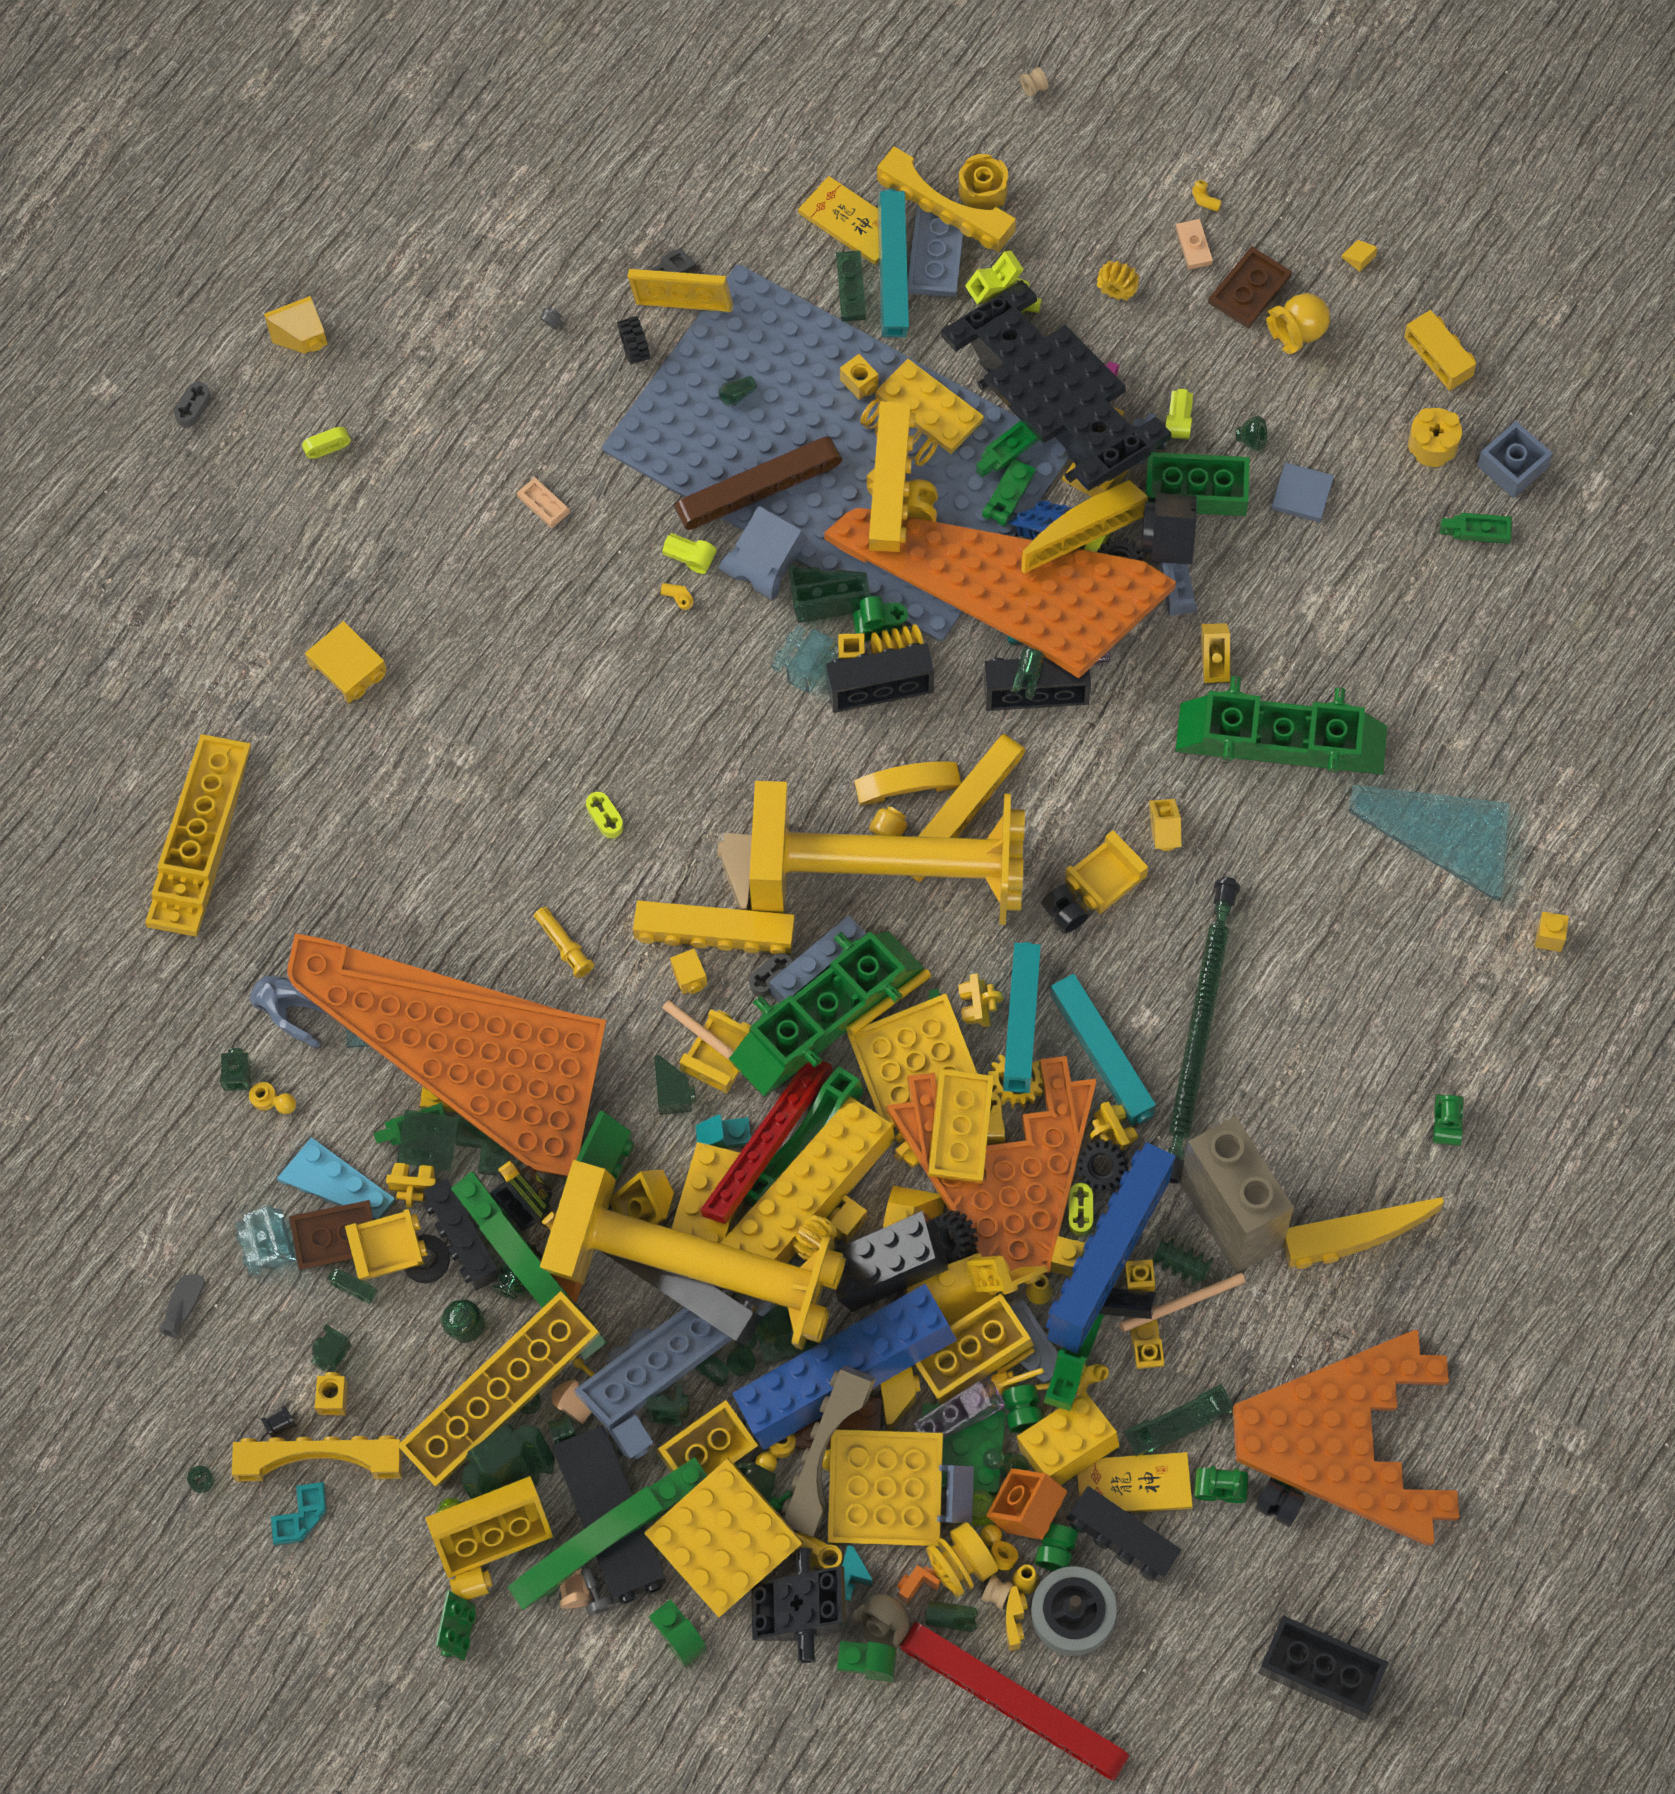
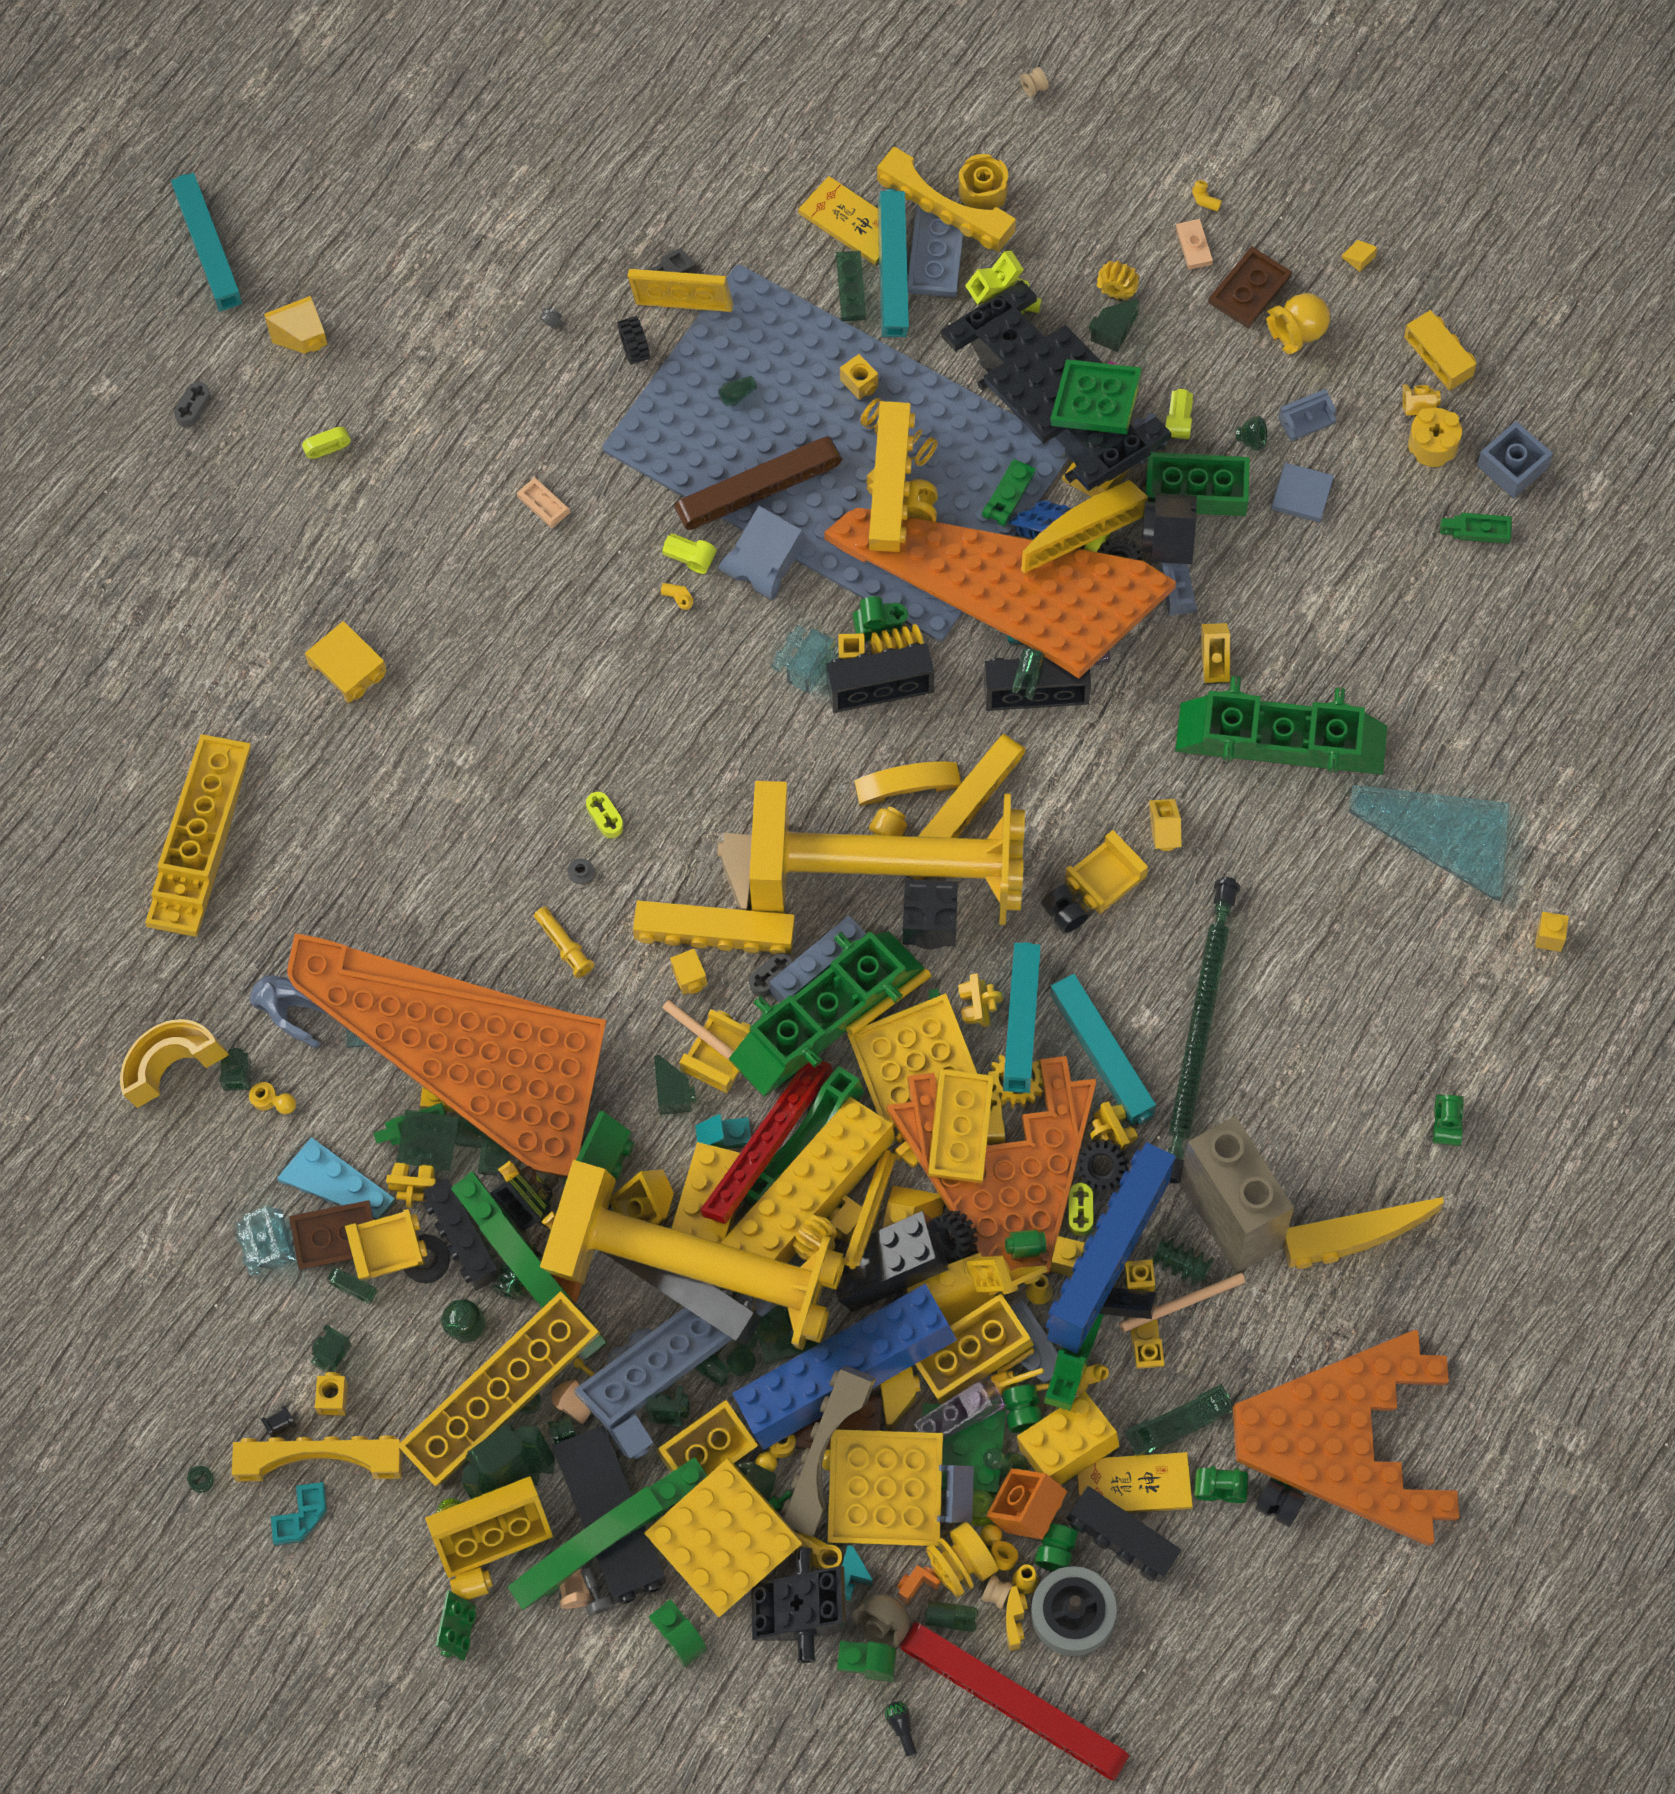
dark grey piece [159,1274,205,1338] -> none
clear green wedge [788,564,872,623] -> none
yellow plate [875,359,984,454] -> none
green hinge [975,420,1039,478] -> none
black brick [1258,1615,1388,1721] -> none
none -> yellow brick [120,1019,229,1108]
none -> teal brick [171,172,242,312]
none -> dark grey plate [568,858,594,884]
none -> yellow axle [844,1150,896,1269]
none -> black piece [884,1701,917,1757]
none -> black piece [903,879,958,949]
none -> green brick [1005,1229,1046,1259]
none -> green plate [1050,359,1142,434]
none -> clear green slope [1089,299,1140,352]
none -> sand blue hinge [1279,389,1336,441]
none -> yellow brick [1402,384,1441,416]

